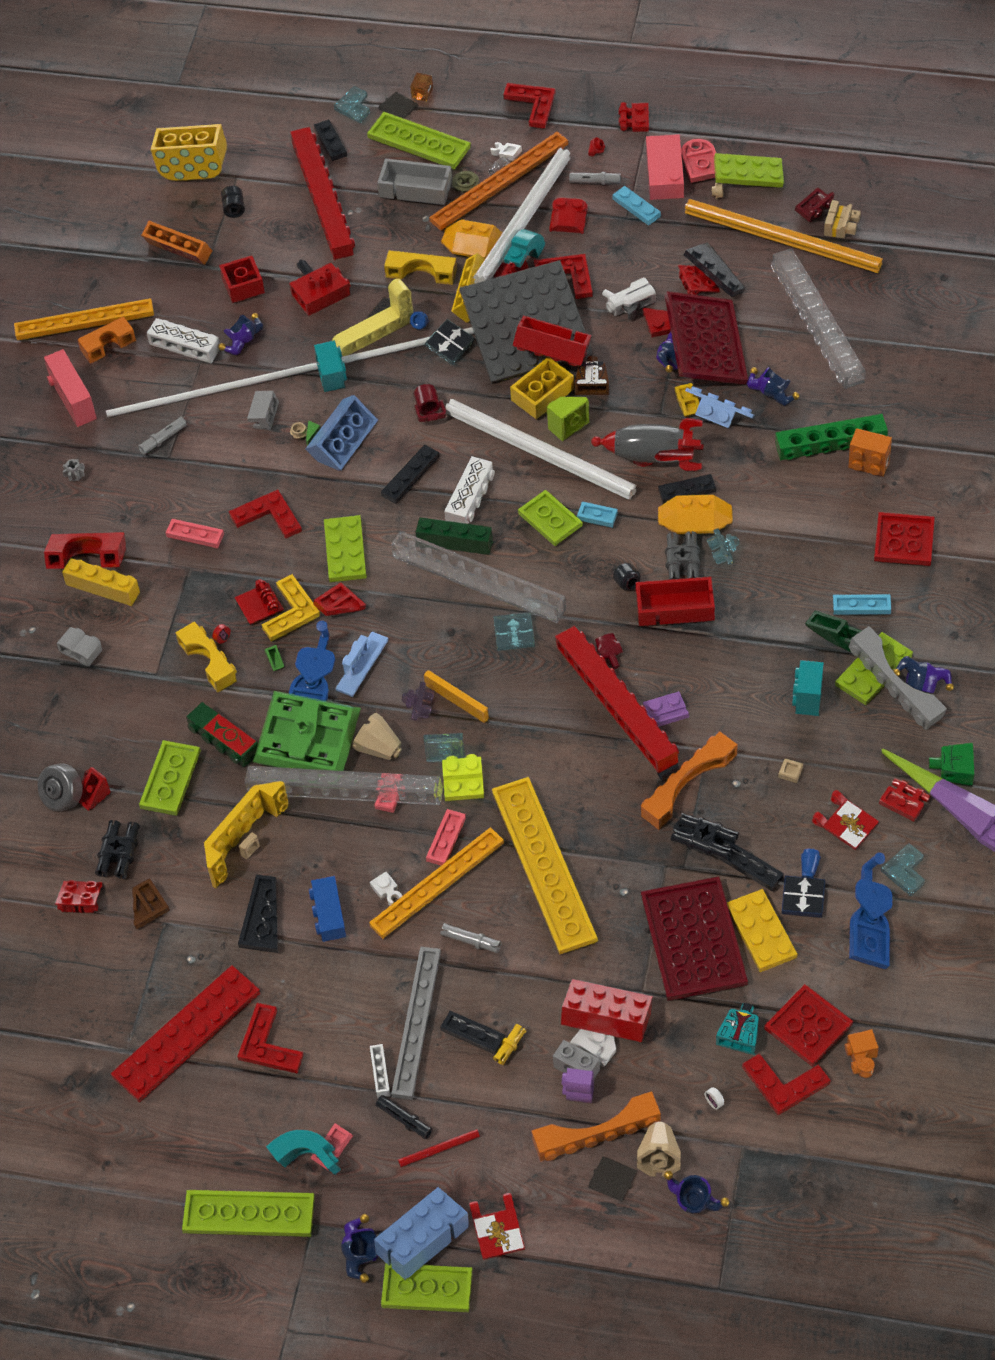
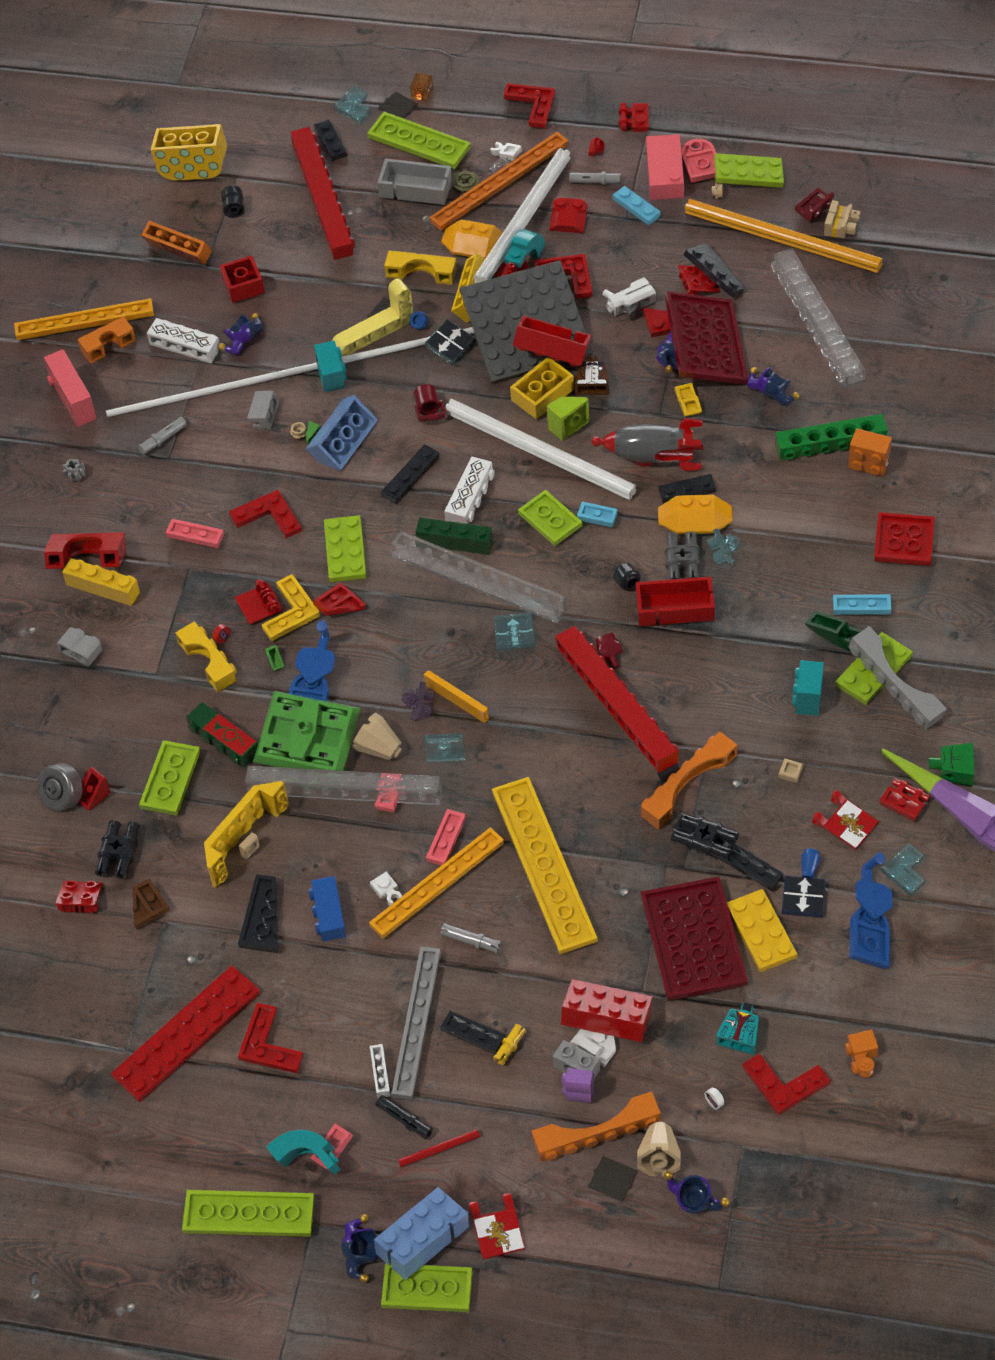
red piece [289,259,351,316] -> none
light blue bracket [336,632,389,697] -> none
neon yellow plate [442,754,484,801] -> none
medium lavender plate [643,692,689,727] -> none
light blue bracket [685,386,755,428] -> none
red plate [764,984,853,1067] -> none
piece [893,656,954,693] -> none

